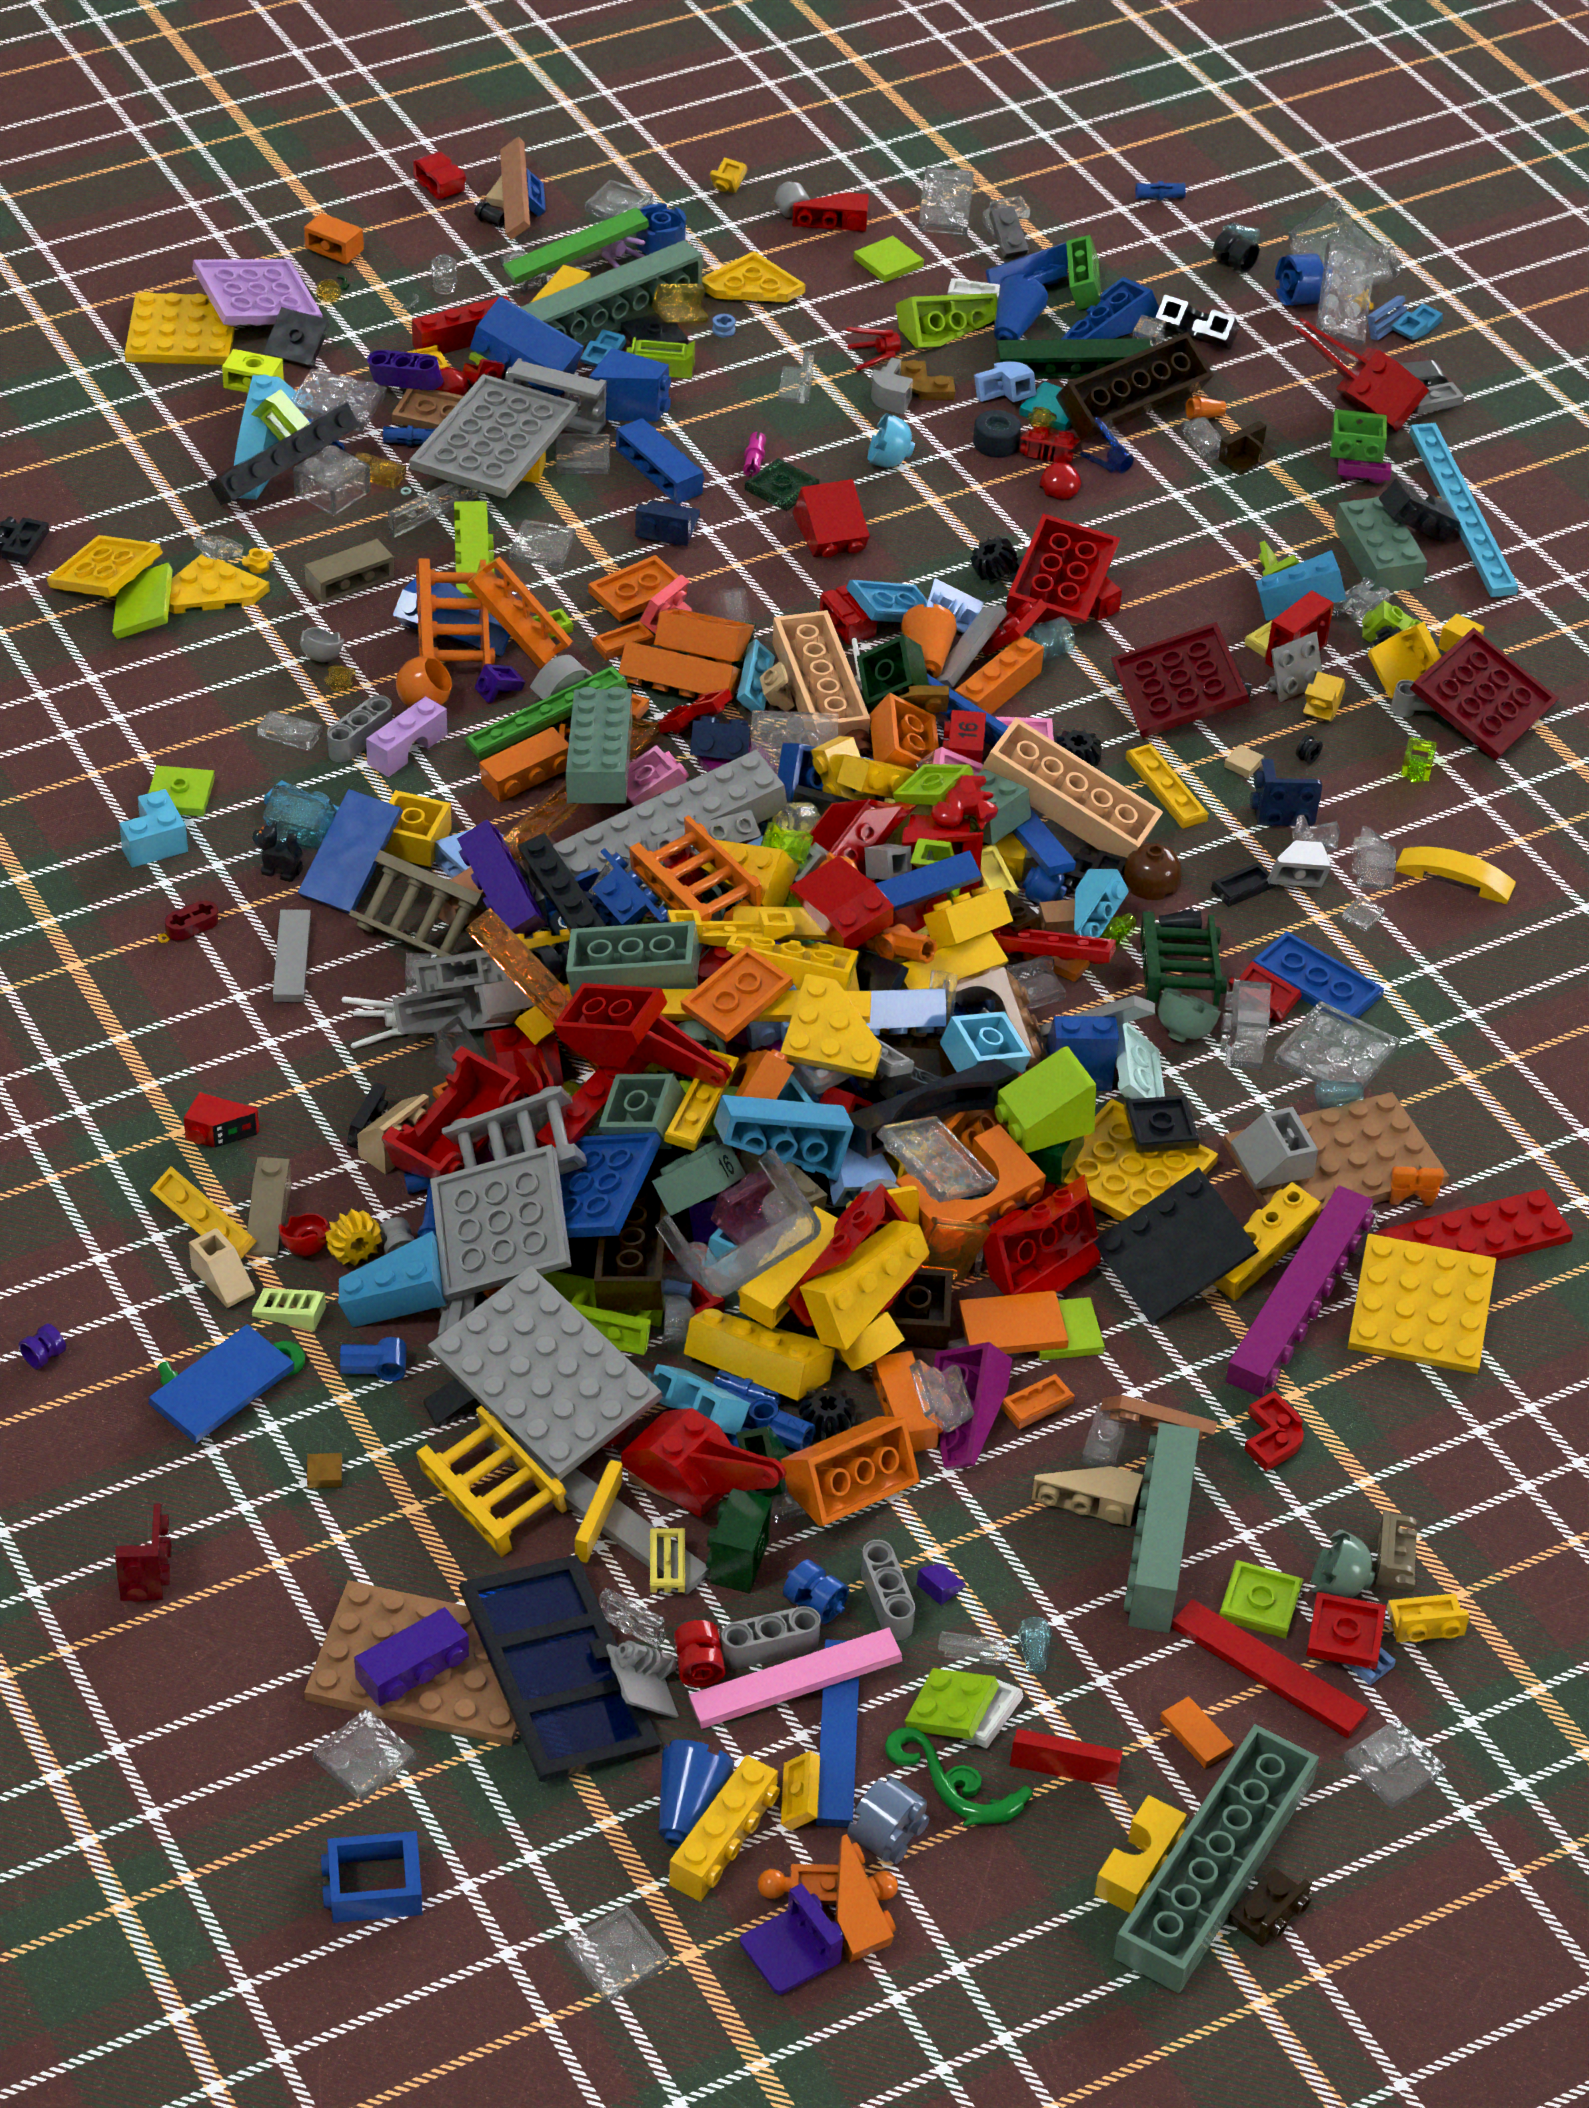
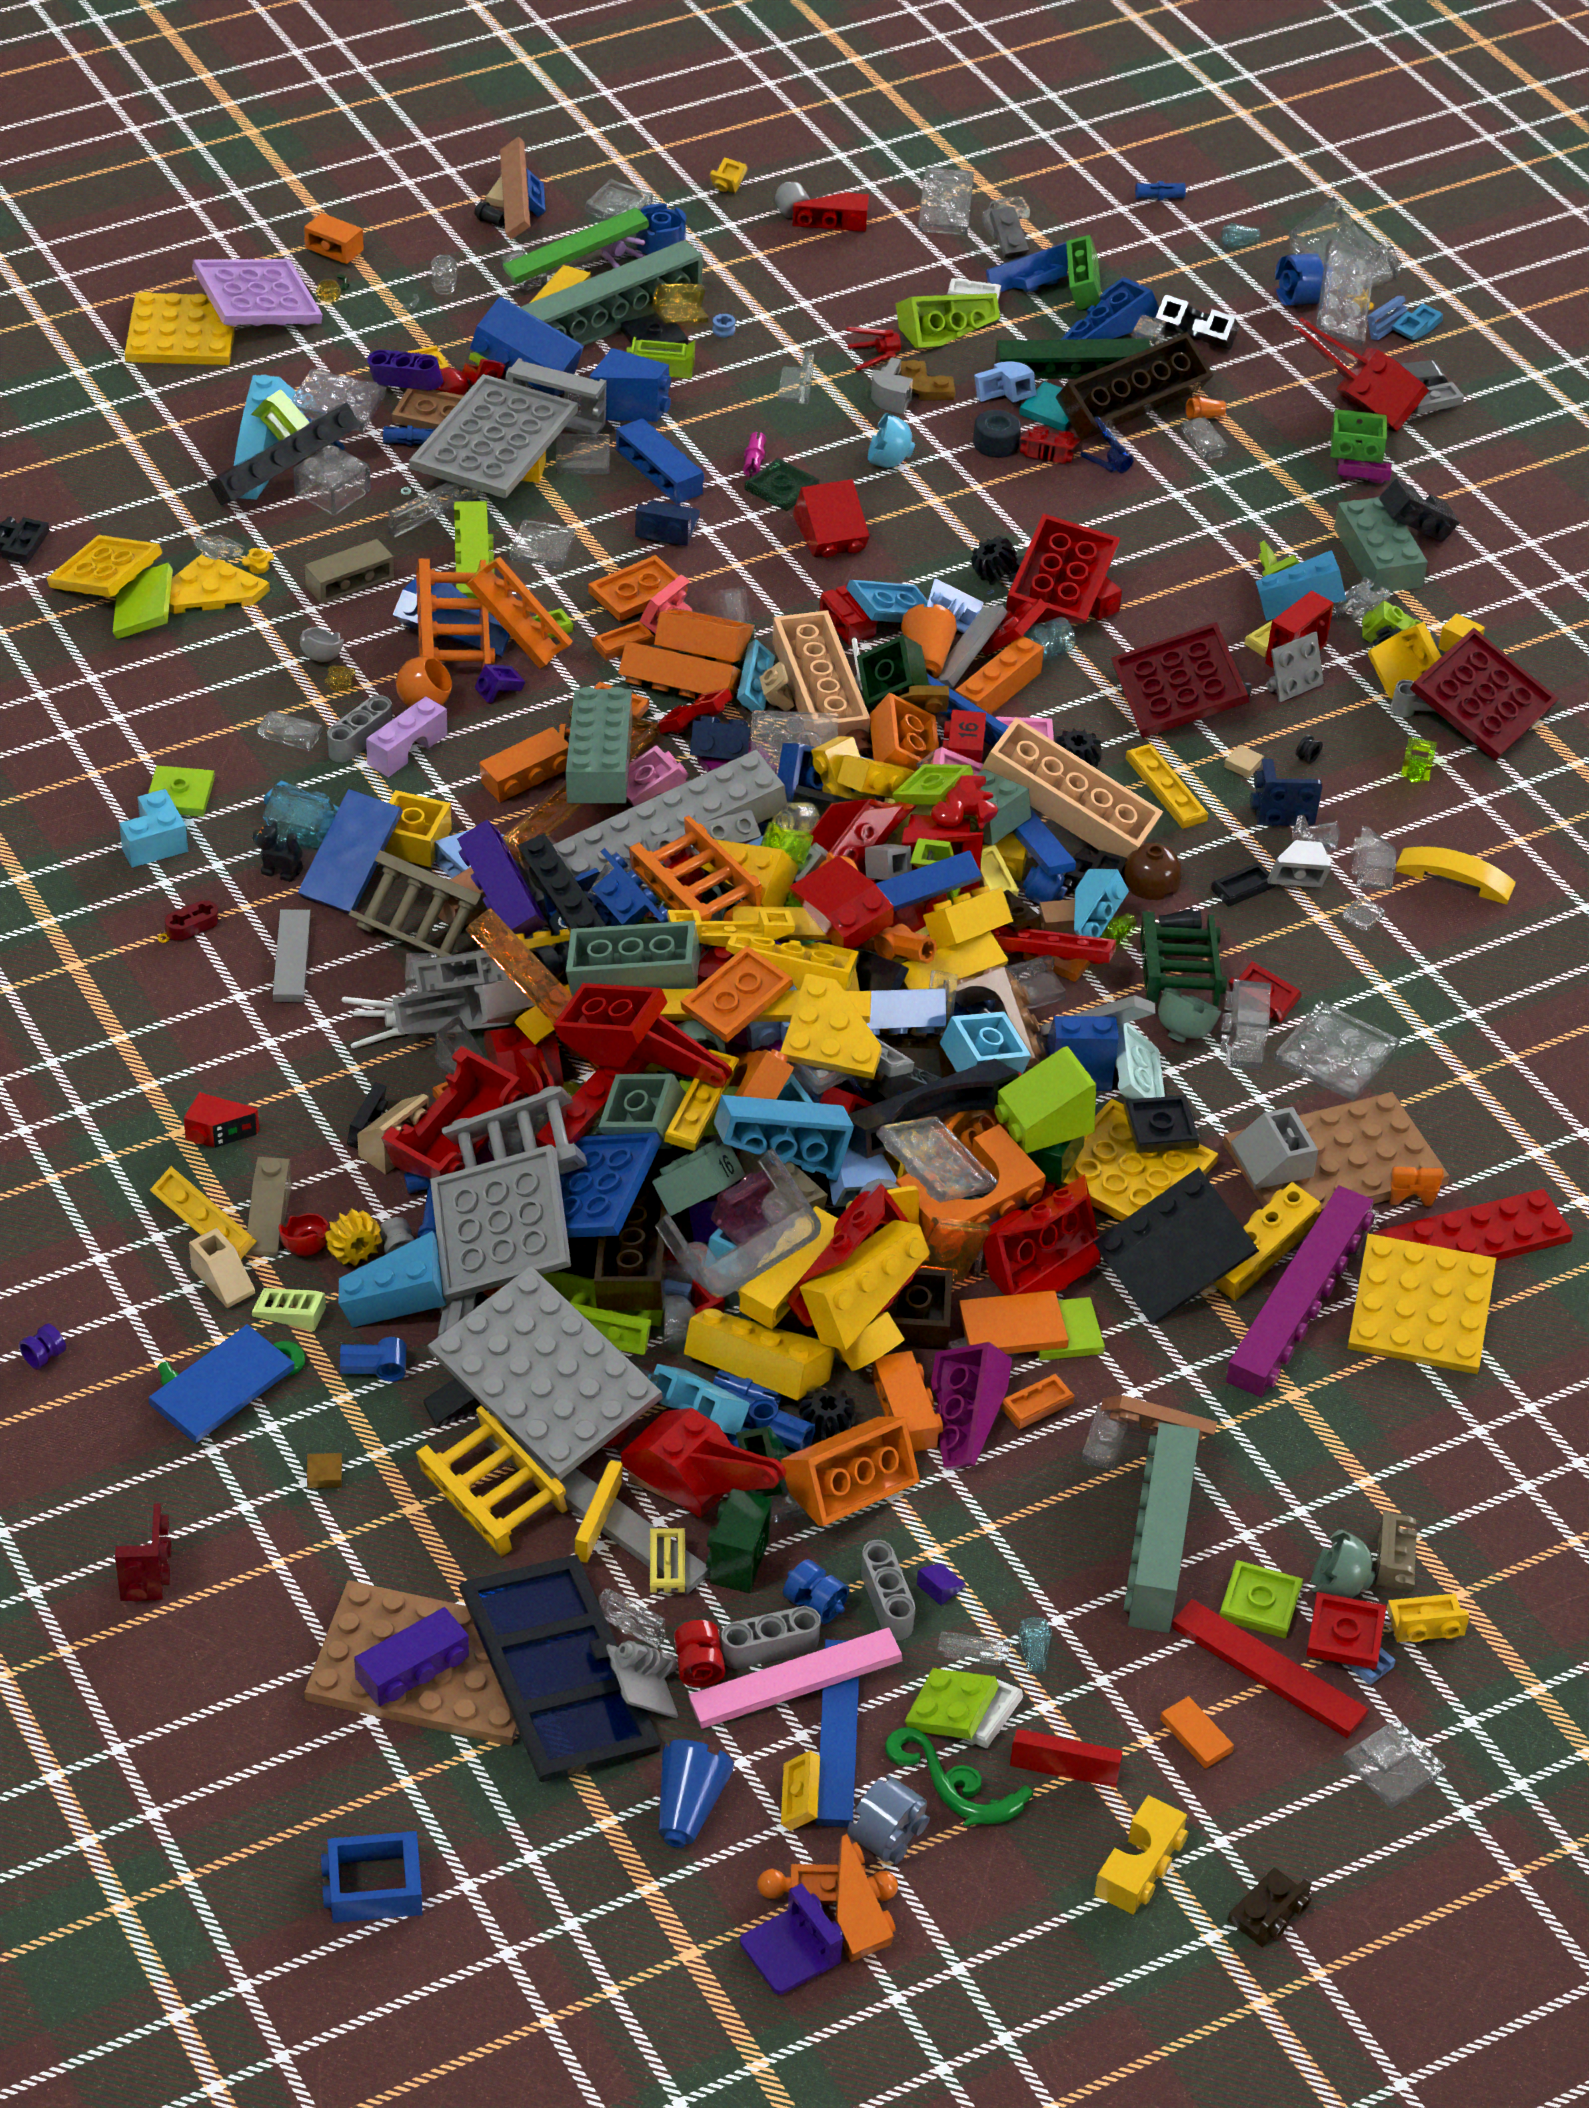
neon yellow brick [222,349,284,393] -> none
black plate [263,307,331,369] -> none
clear plate [312,1708,416,1802] -> none
clear yellow plate [346,451,406,489] -> none
red brick [412,296,512,354] -> none
red brick [413,152,466,200] -> none
bright green tile [465,666,628,760] -> none
light grey brick [530,655,593,700] -> none
clear plate [564,1904,670,2004] -> none
dark azure slope [580,329,627,367] -> none
yellow brick [669,1755,780,1902] -> none
yellow plate [702,251,806,302] -> none
lime tile [854,236,924,283] -> none
clear bracket [909,1359,974,1433] -> none
blue cone [994,274,1048,340] -> none
clear yellow plate [1027,407,1057,428] -> none
tan slope [1031,1466,1143,1527] -> none
red hair [1039,462,1081,499] -> none
sand green brick [1113,1724,1319,1994] -> none
black wheel [1212,229,1260,273] -> none
dark brown panel [1218,421,1277,475] -> none
red plate [1244,1390,1304,1471] -> none
blue tile [1251,931,1384,1027] -> none
yellow brick [1303,671,1346,722] -> none
clear light blue cone [1315,1080,1364,1109] -> none
medium azure plate [1409,423,1518,597] -> none

